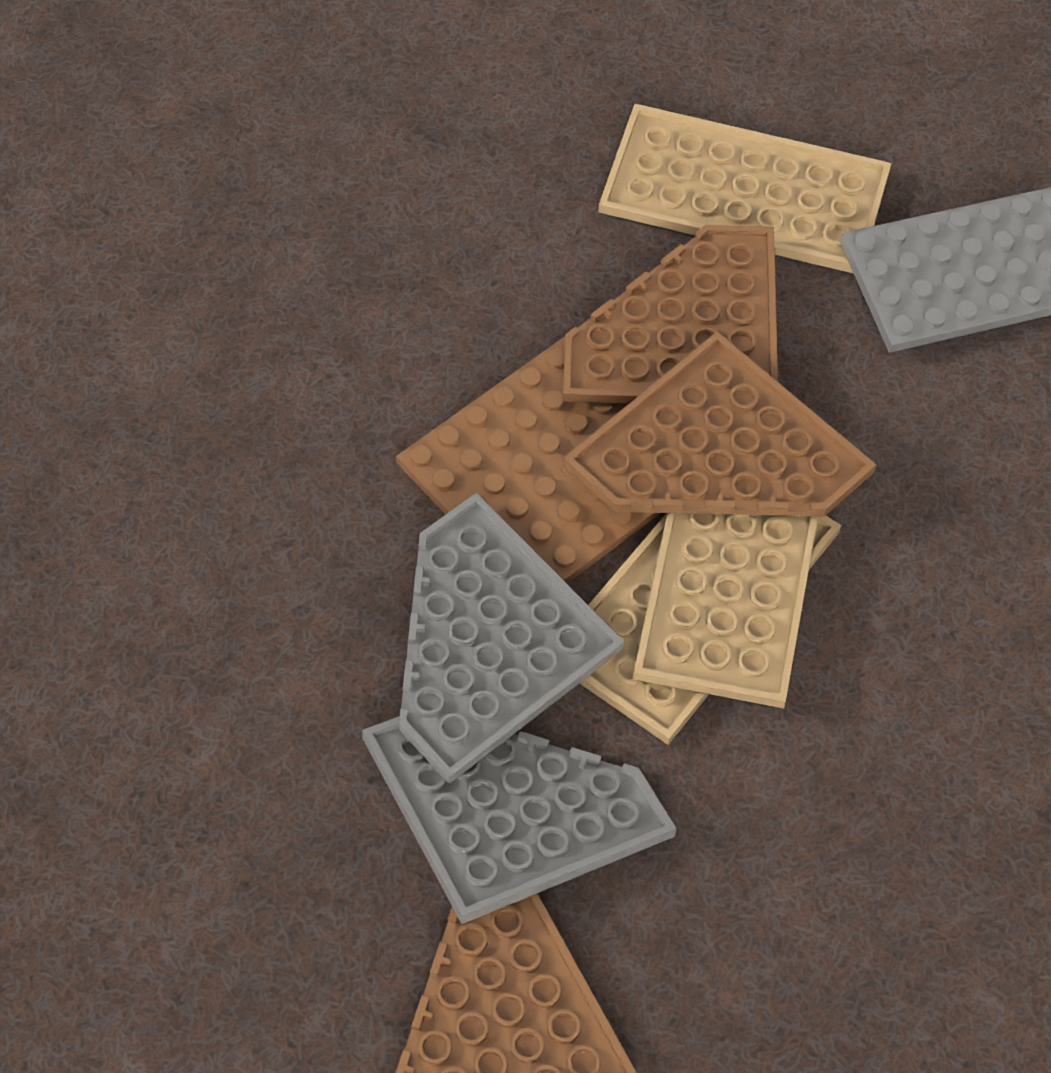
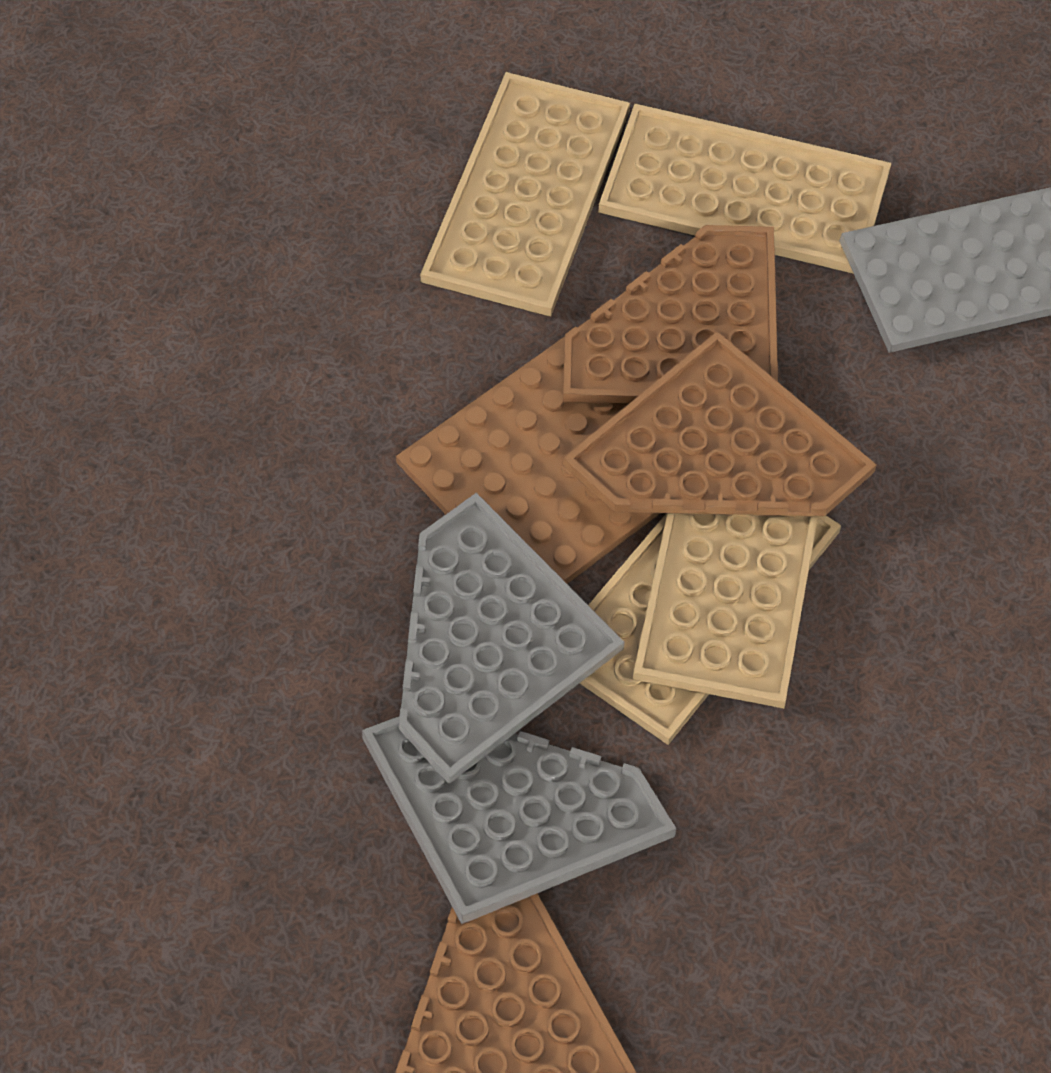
none -> tan plate [420,72,630,317]

